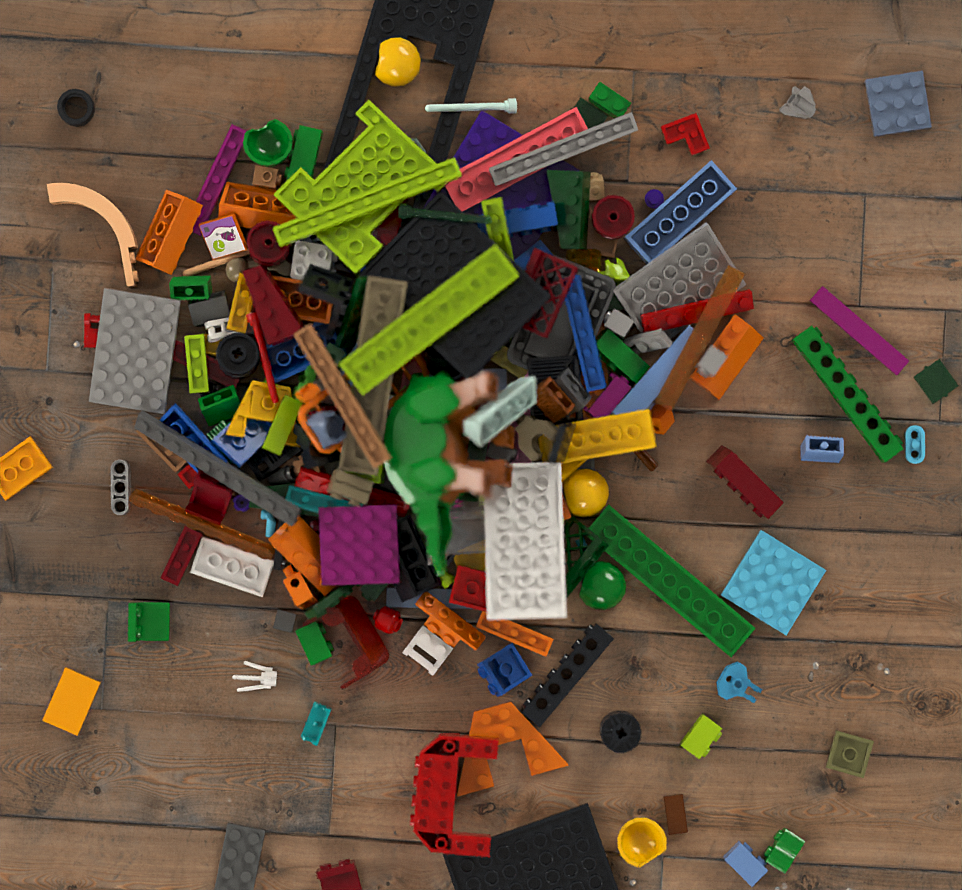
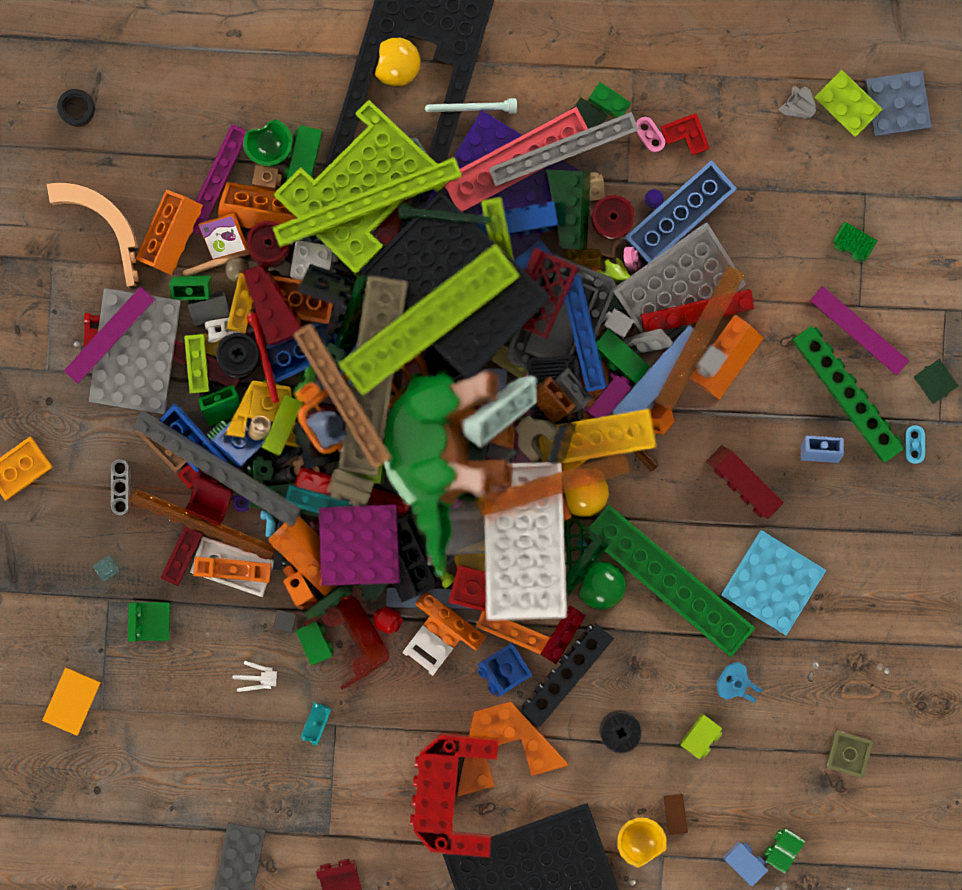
none -> magenta tile [64,286,156,384]
none -> clear light blue tile [93,555,120,582]
none -> orange slope [193,557,271,583]
none -> dark green brick [244,457,274,484]
none -> tan wheel [248,416,271,441]
none -> clear orange plate [475,453,630,518]
none -> dark red plate [540,605,586,665]
none -> bright pink plate [624,247,643,274]
none -> bright pink plate [636,117,665,153]
none -> lime plate [814,70,883,138]
none -> green brick [831,222,878,263]

